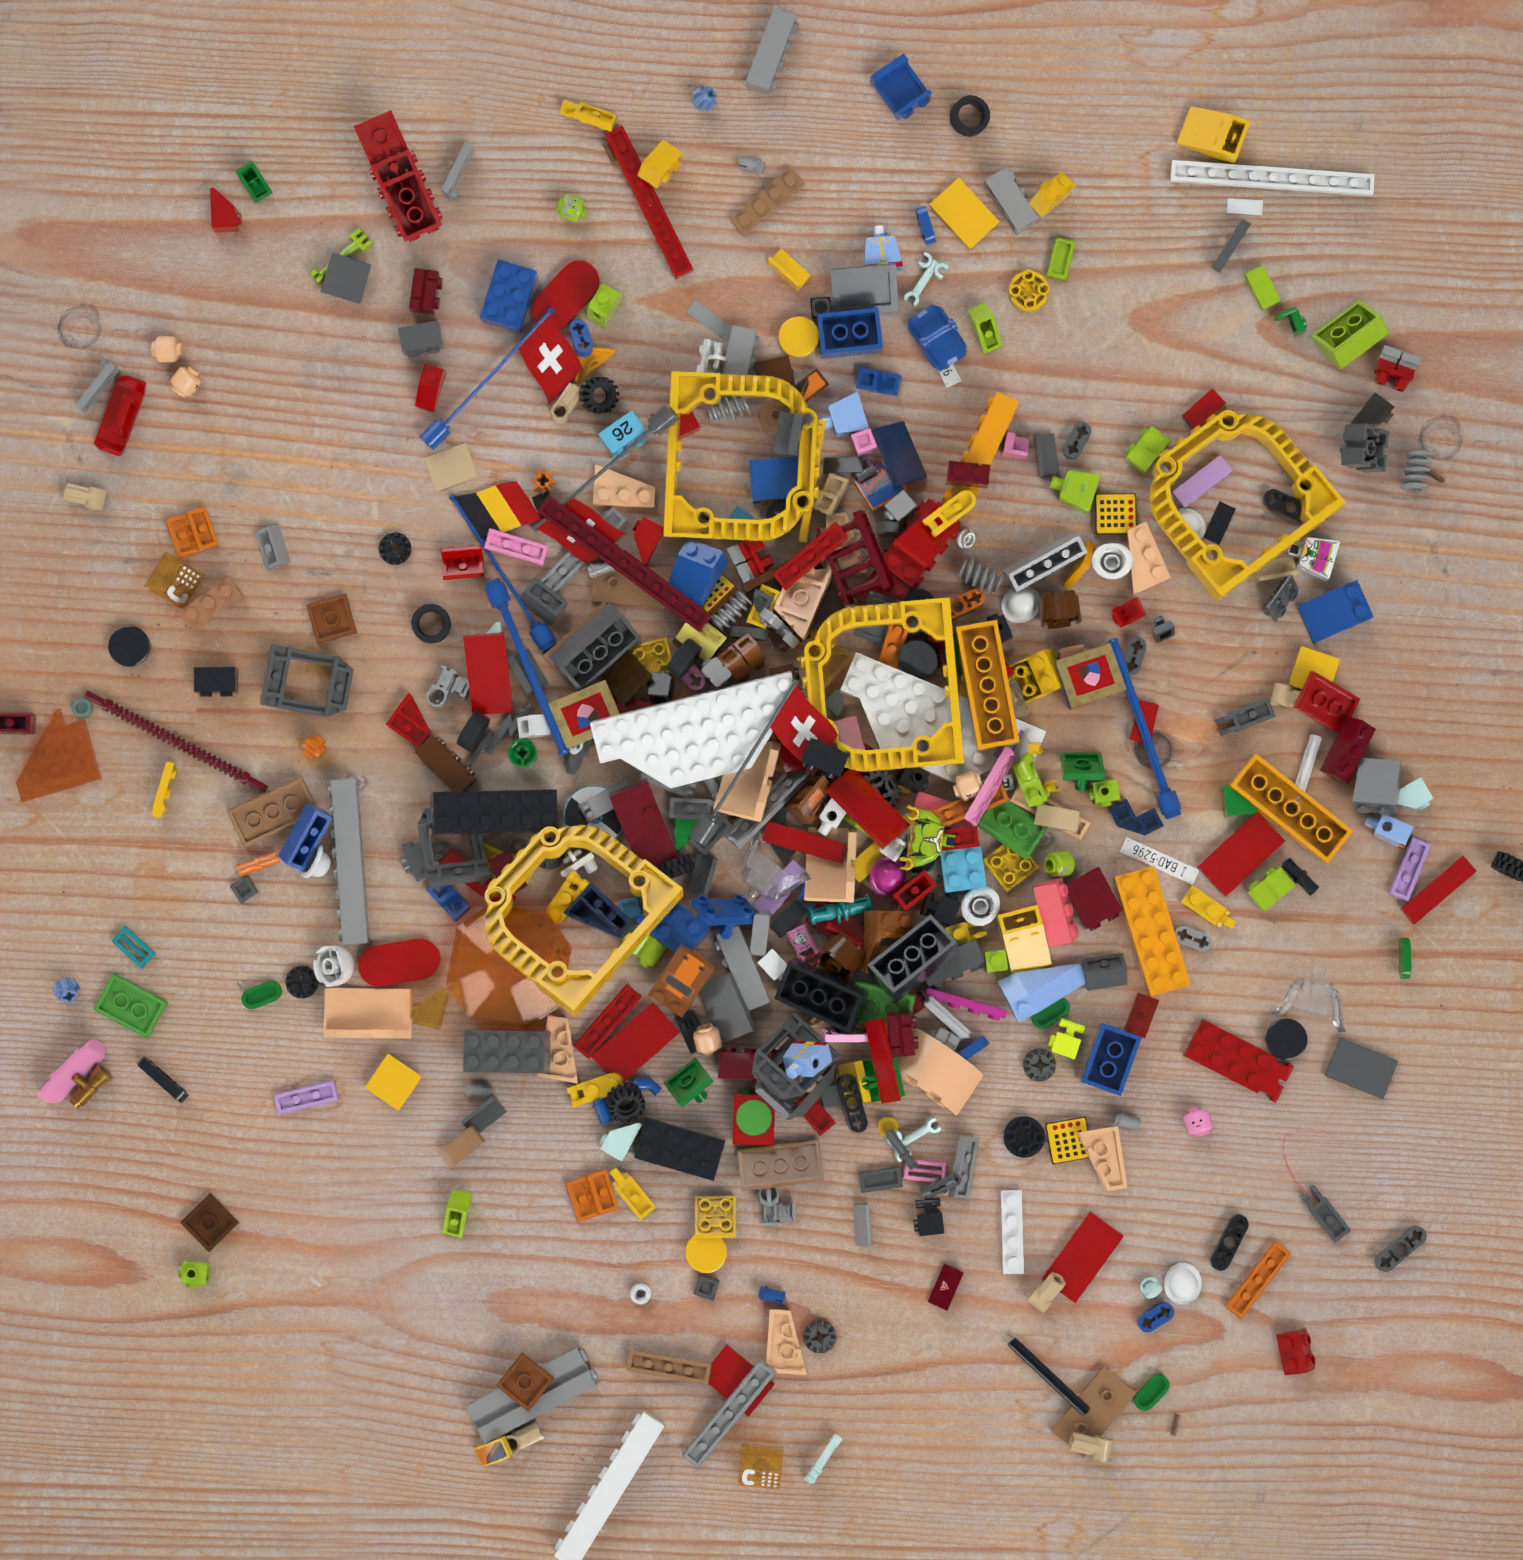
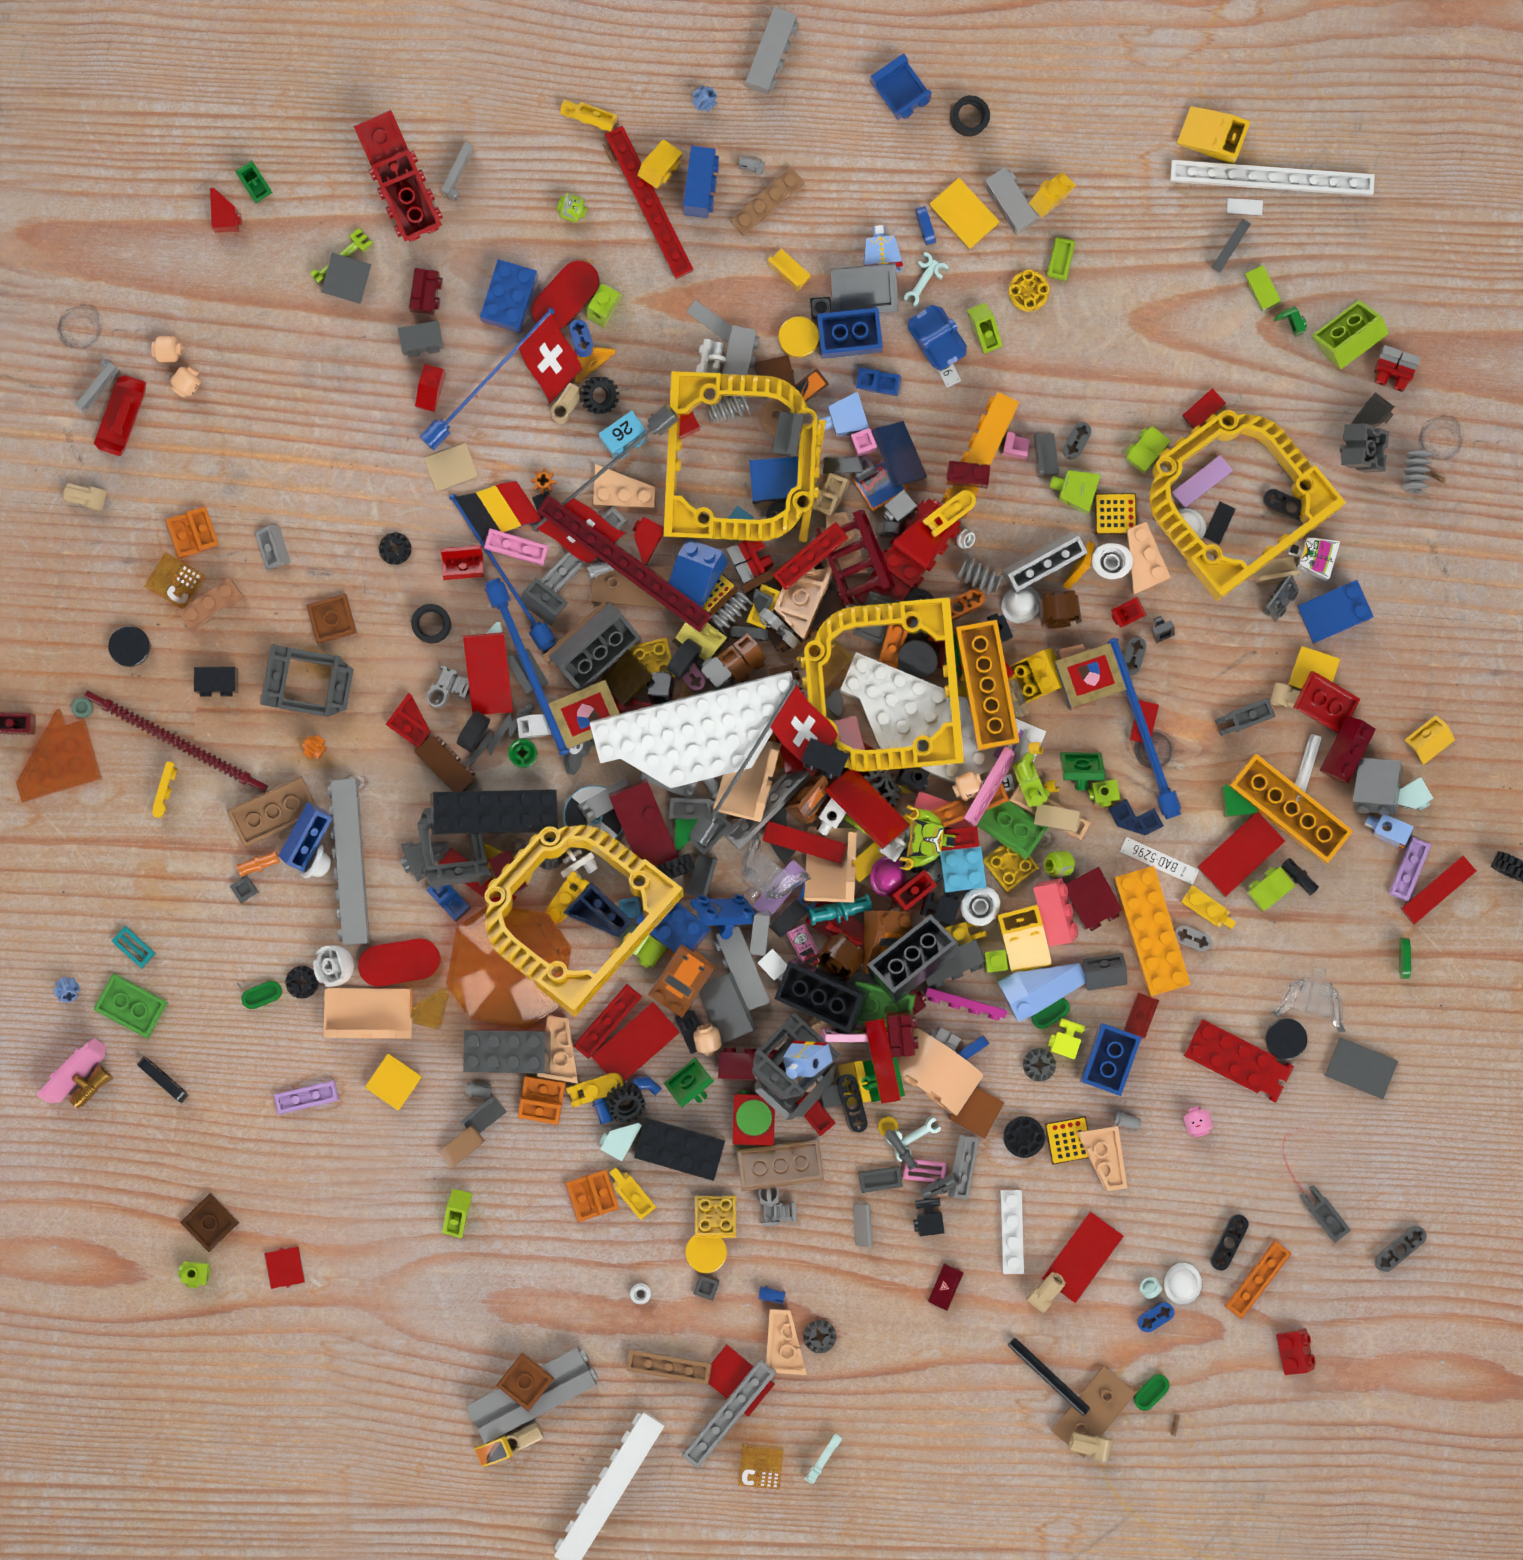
light grey axle [923,996,972,1042] -> none
none -> red piece [265,1246,305,1289]
none -> orange slope [518,1074,566,1125]
none -> blue brick [683,145,719,218]
none -> dark orange tile [948,1087,1005,1139]
none -> yellow panel [1404,715,1455,765]

